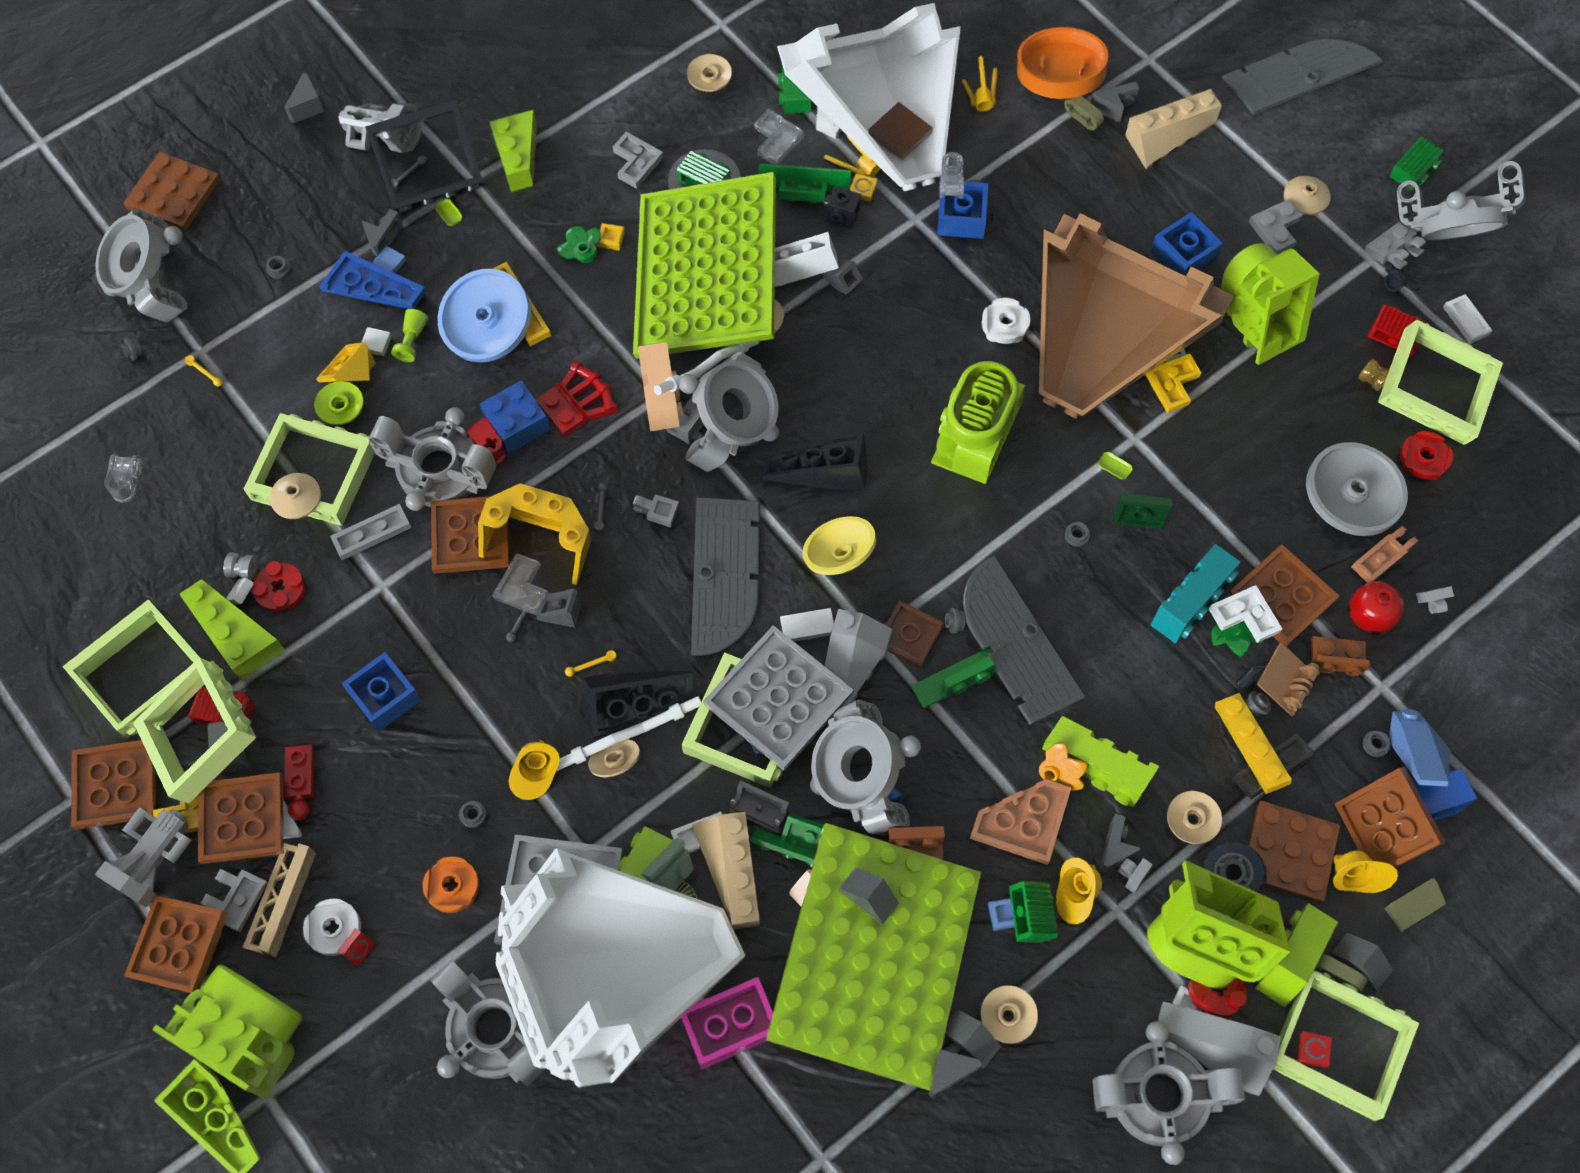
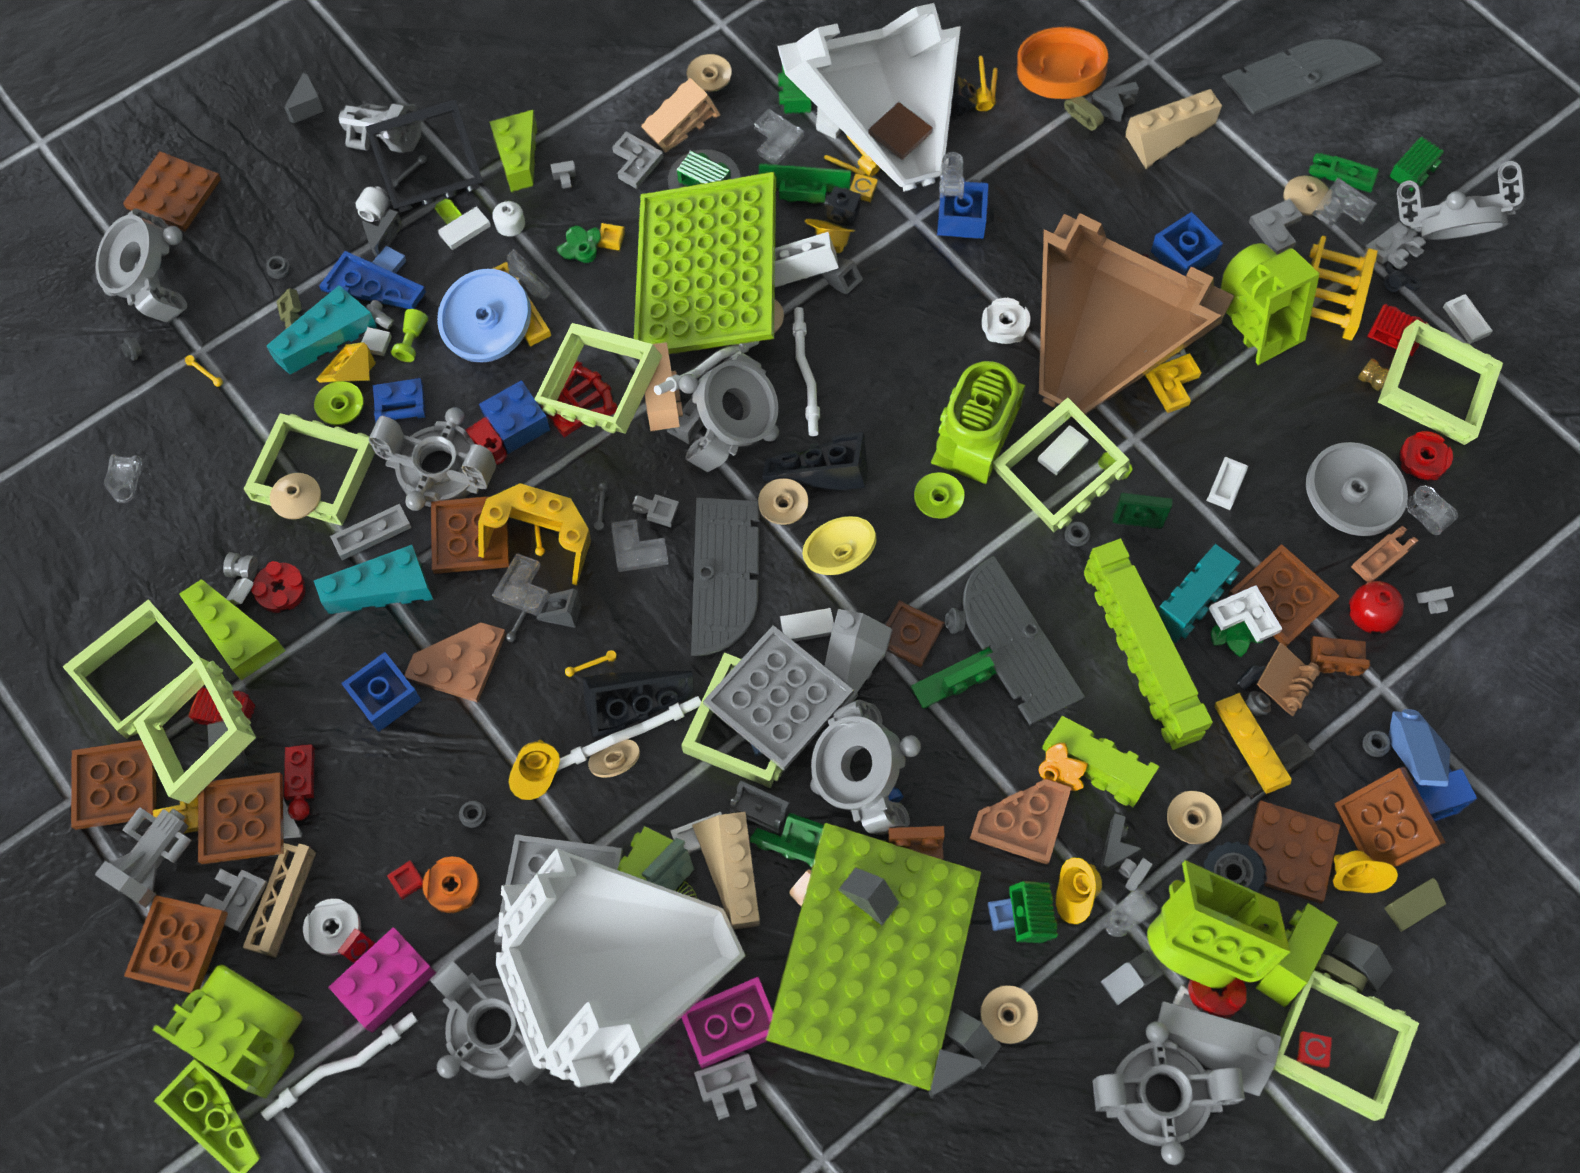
none -> white bar [261,1012,418,1121]
none -> teal wedge [266,285,377,374]
none -> olive plate [276,288,302,329]
none -> teal wedge [314,545,434,614]
none -> dark pink brick [328,927,436,1033]
none -> white head [356,186,391,222]
none -> light grey arm [366,300,394,330]
none -> blue plate [373,378,426,422]
none -> red tile [387,860,423,900]
none -> nougat plate [404,623,506,702]
none -> white tile [438,207,491,250]
none -> white head [493,201,525,236]
none -> clear plate [507,249,550,300]
none -> yellowish green window [534,323,662,434]
none -> yellow hinge [534,525,545,556]
none -> light grey tile [550,160,576,189]
none -> clear plate [611,519,669,572]
none -> light nougat wedge [642,78,720,153]
none -> light grey plate [695,1053,758,1120]
none -> tan dish [758,478,808,525]
none -> white bar [792,307,820,436]
none -> yellow piece [805,219,855,253]
none -> lime dish [914,472,964,519]
none -> black brick [951,76,977,116]
none -> yellowish green window [993,398,1130,532]
none -> white tile [1037,425,1089,476]
none -> lime brick [1084,539,1213,750]
none -> slope [1101,950,1164,1006]
none -> clear piece [1105,886,1159,937]
none -> white tile [1206,457,1248,510]
none -> green hinge [1309,153,1379,193]
none -> yellow fence [1309,236,1378,340]
none -> clear plate [1312,178,1377,227]
none -> clear piece [1406,486,1458,535]

